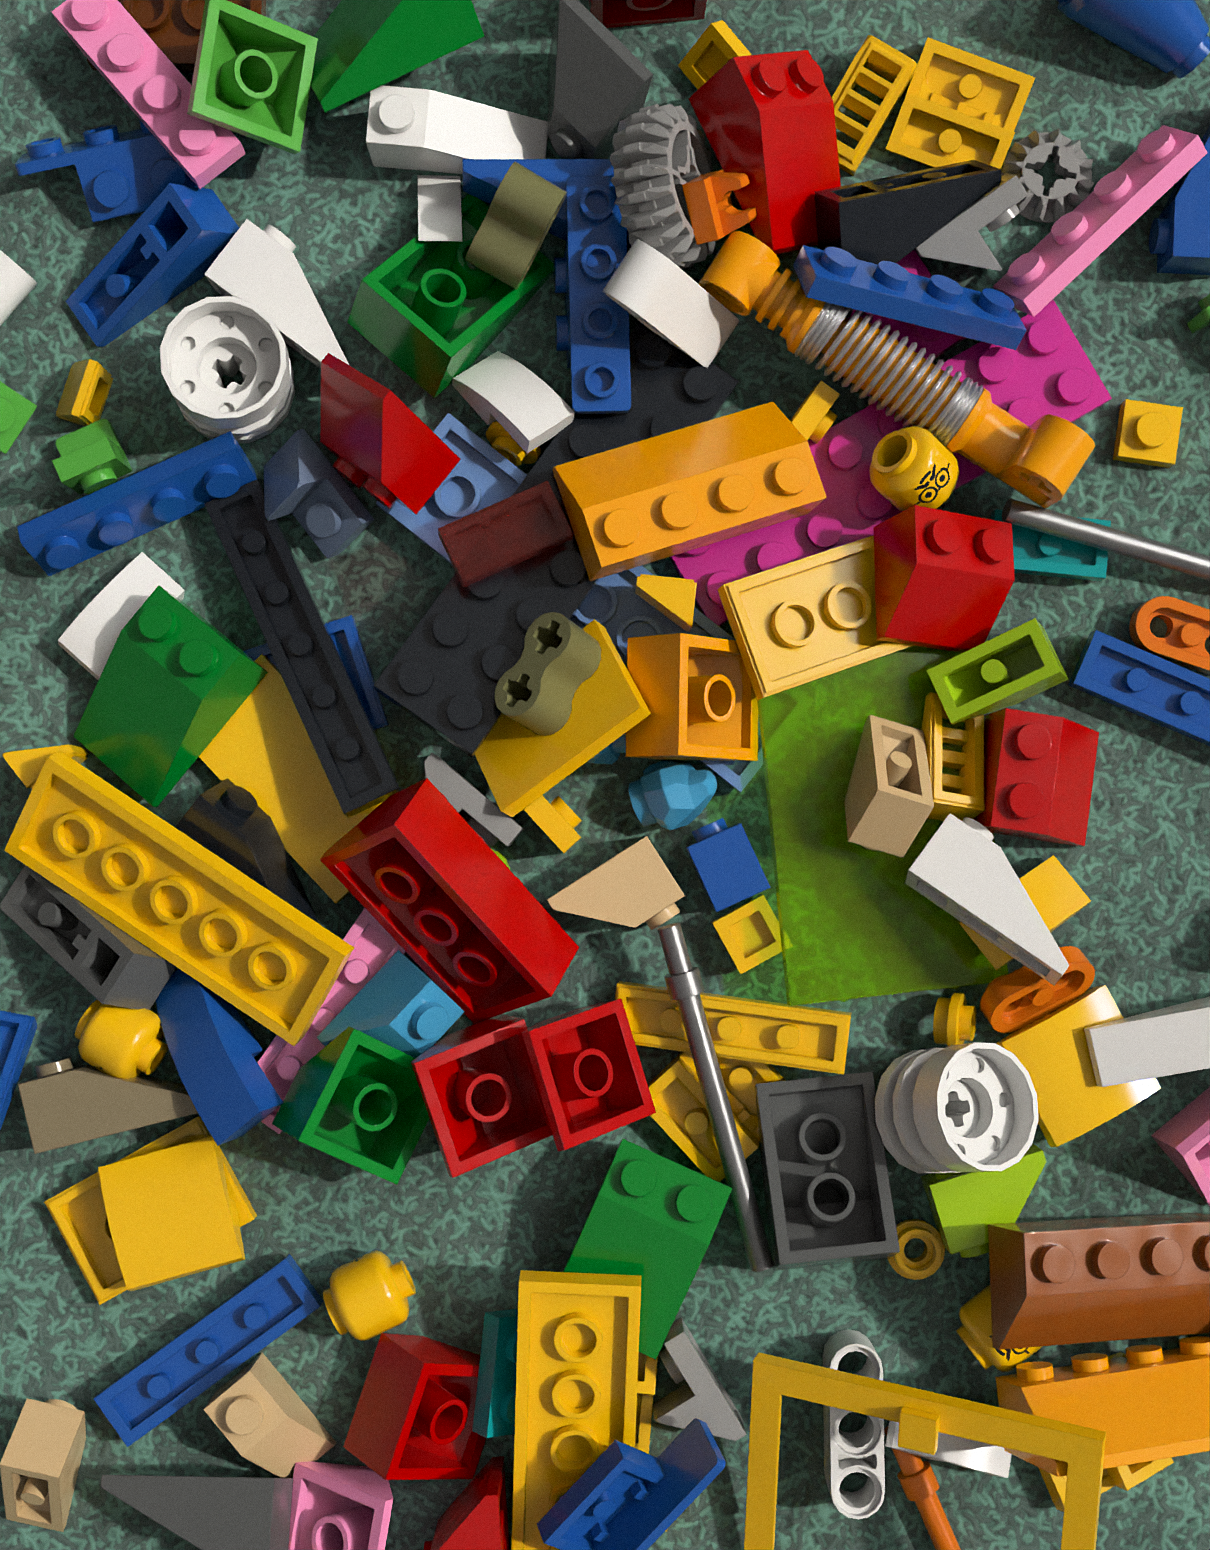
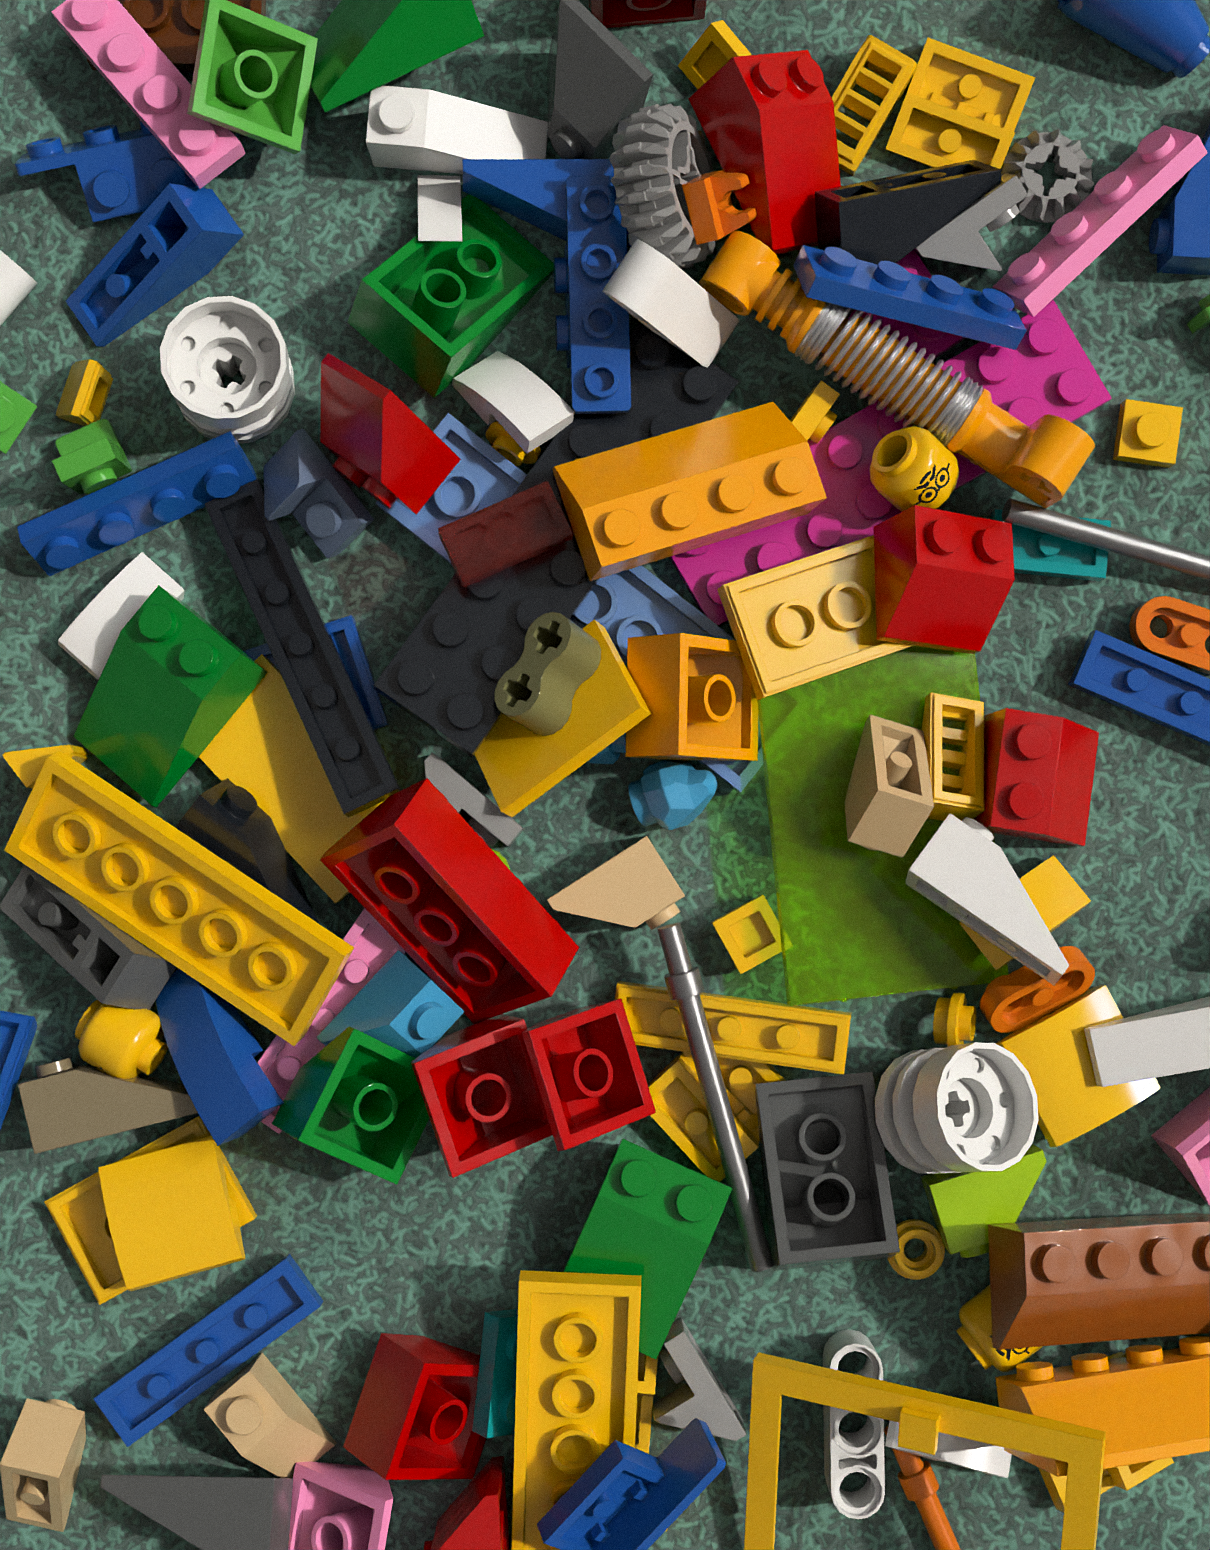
white slope [204,219,349,369] -> none
yellow head [323,1251,416,1341] -> none
olive axle [465,161,567,290] -> none
yellow plate [524,795,582,853] -> none
yellow slope [635,574,697,632] -> none
blue brick [685,818,771,912] -> none
lime slope [926,618,1069,724] -> none

